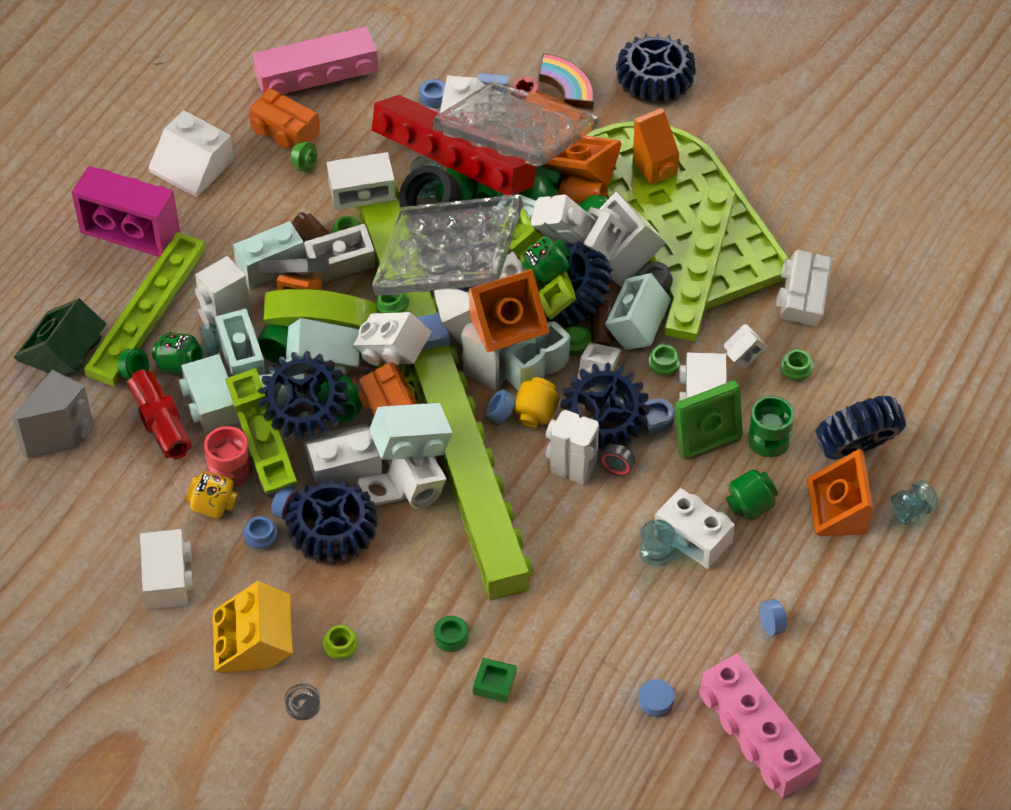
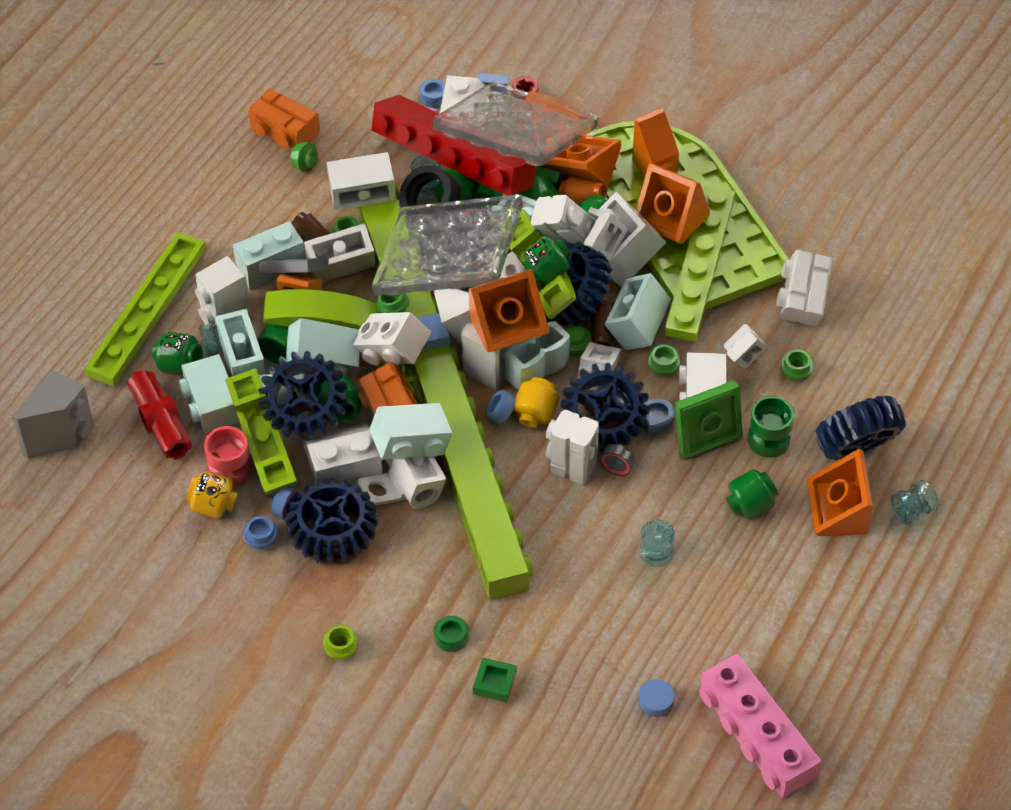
dark green slope [14,298,106,375] -> none
dark pink brick [71,166,180,257] -> none
green tile [118,348,149,381] -> none
white brick [140,529,194,610] -> none
white slope [149,110,234,198] -> none
yellow slope [212,581,293,673] -> none
bright pink brick [252,26,378,94] -> none
clear tile [284,683,321,720] -> none
tile [539,53,594,109] -> none
dark blue gear [616,33,696,104] -> none
dark grey tile [639,262,673,292] -> none
white brick [654,488,735,569] -> none
medium blue tile [759,599,787,636] -> none
none -> orange slope [636,163,710,243]

